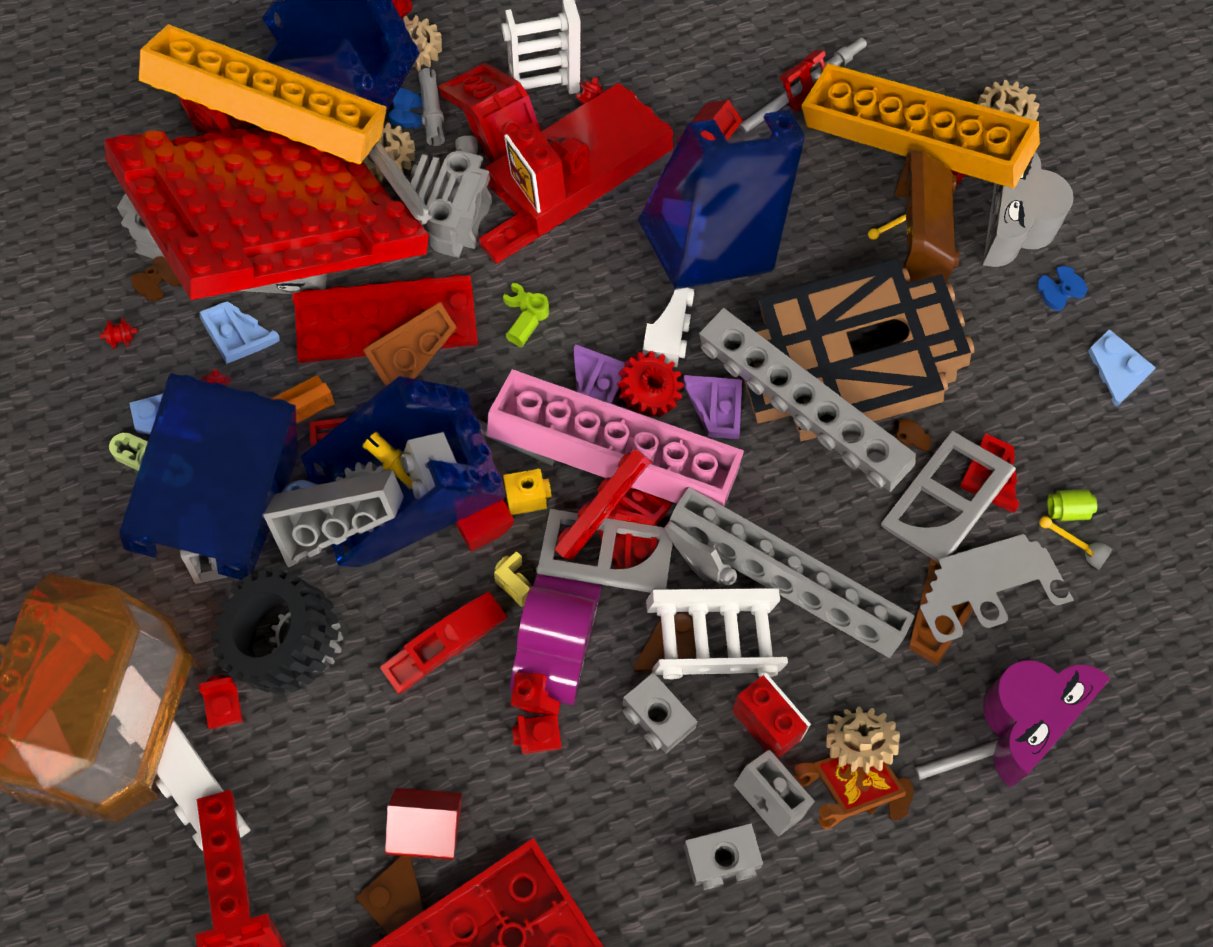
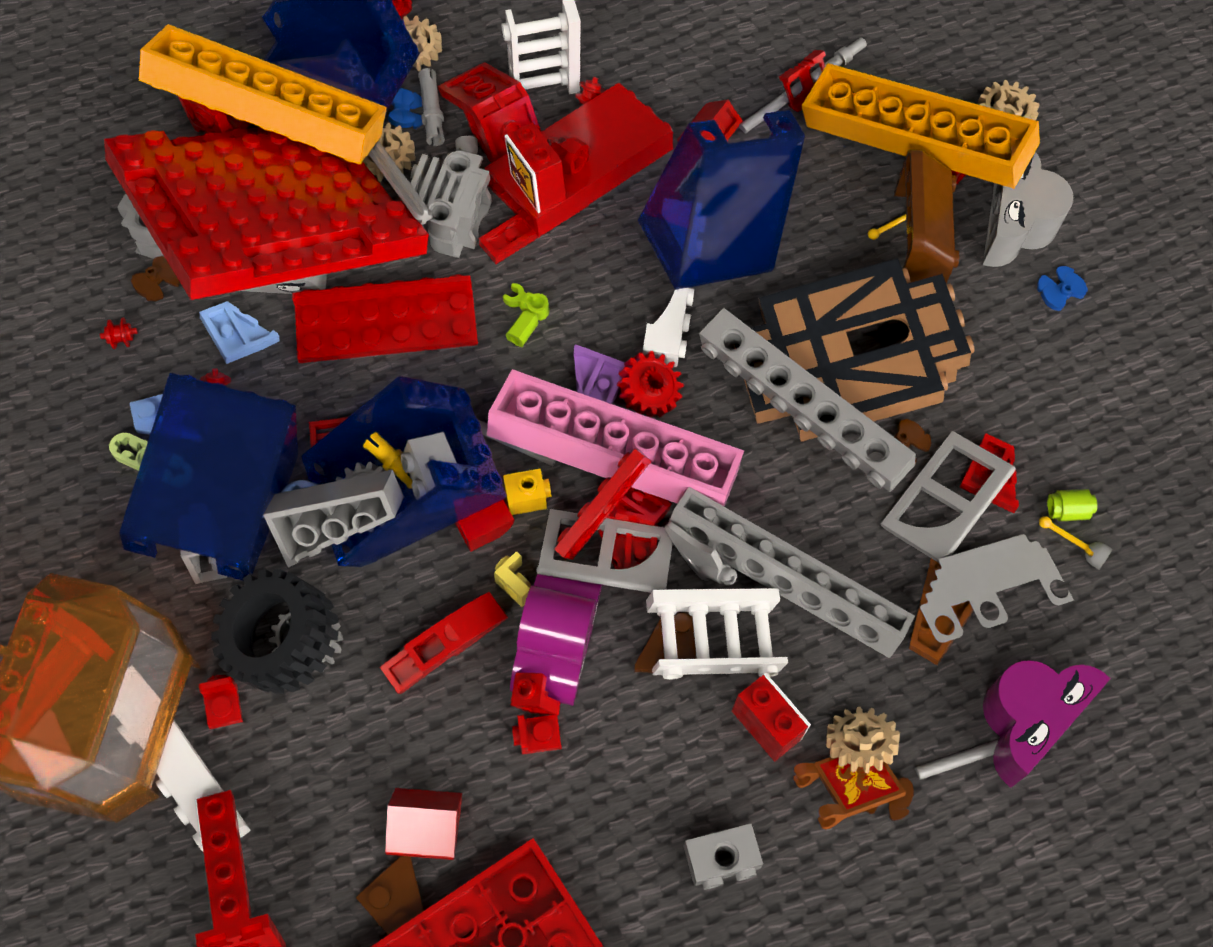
orange panel [264,376,335,432] -> none
dark orange wing [363,302,457,401] -> none
light grey brick [622,672,698,754] -> none
medium lavender wing [683,375,742,439] -> none
light grey brick [734,750,815,837] -> none
light blue wing [1088,329,1156,407] -> none

